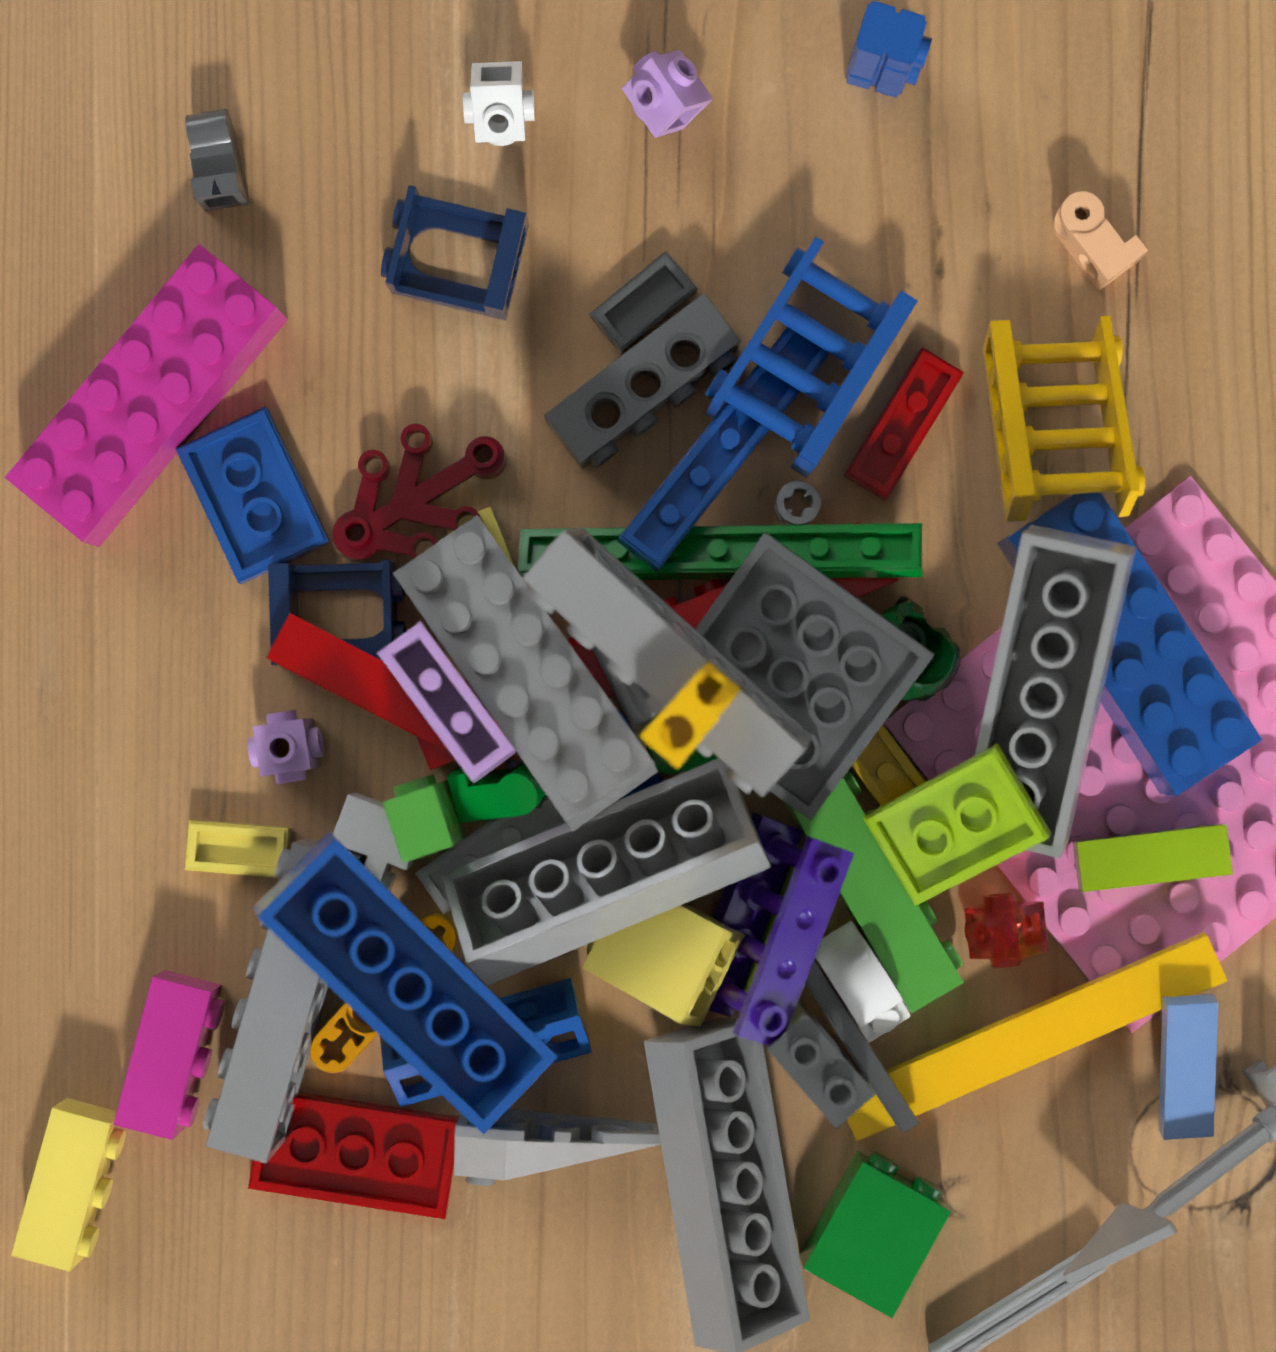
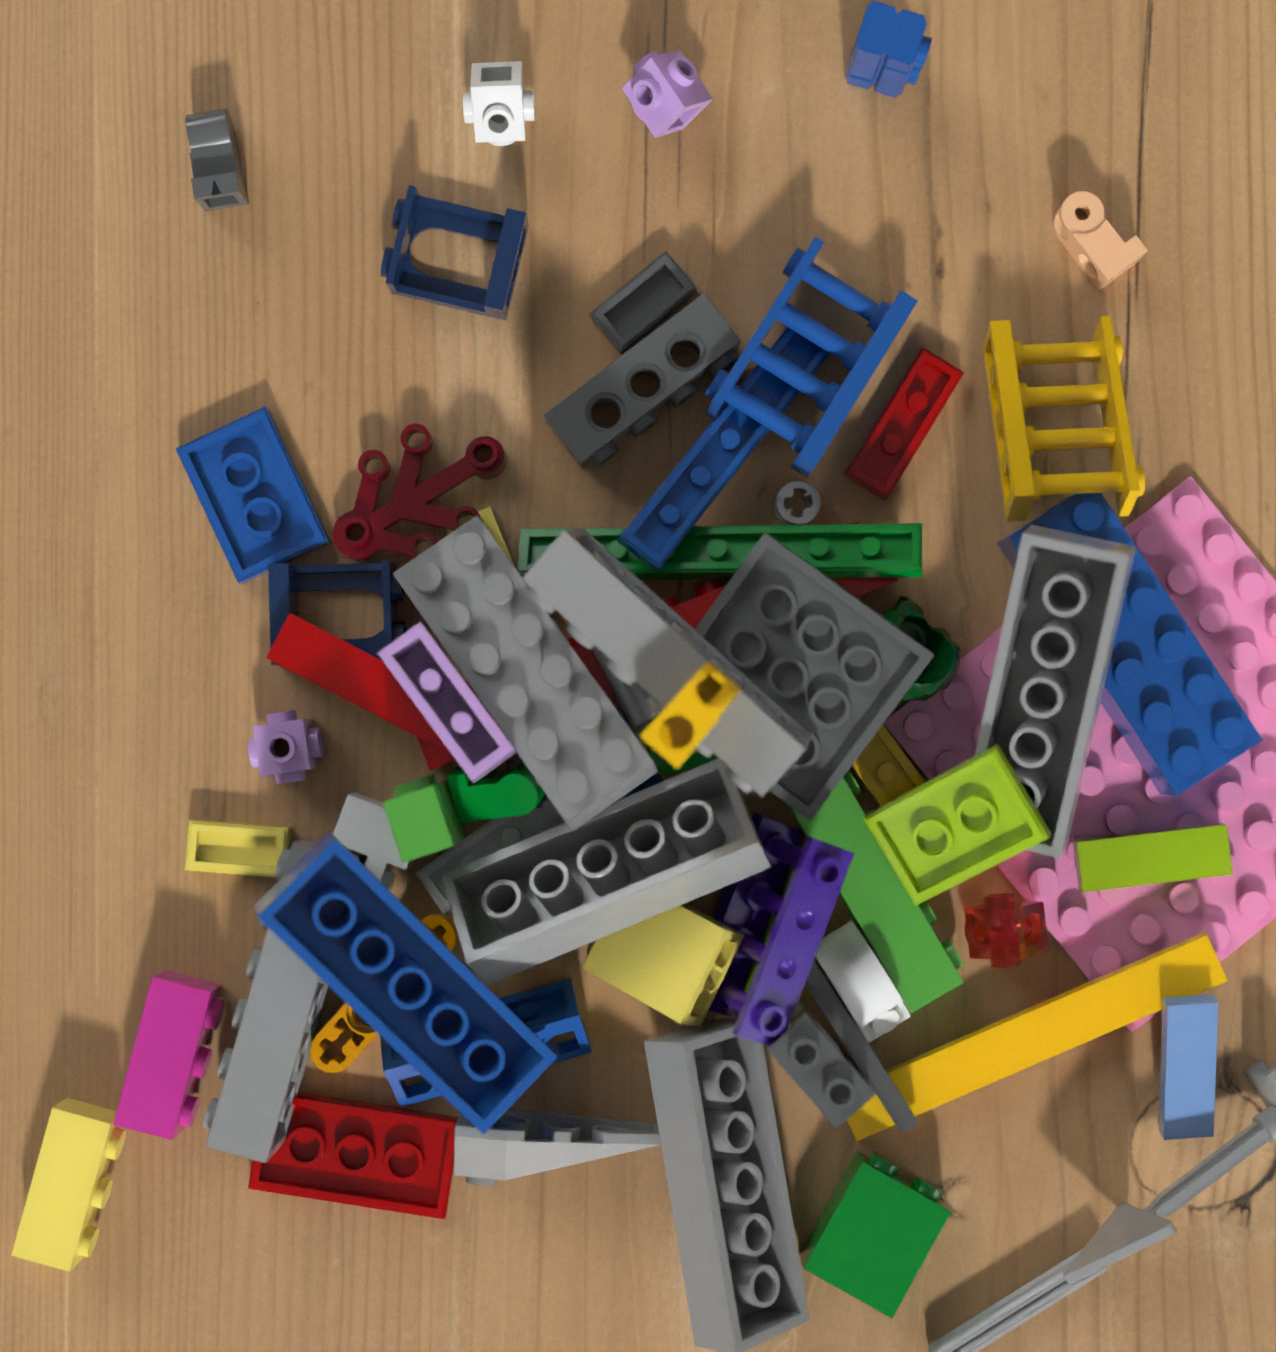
dark pink brick [4,244,287,547] -> none

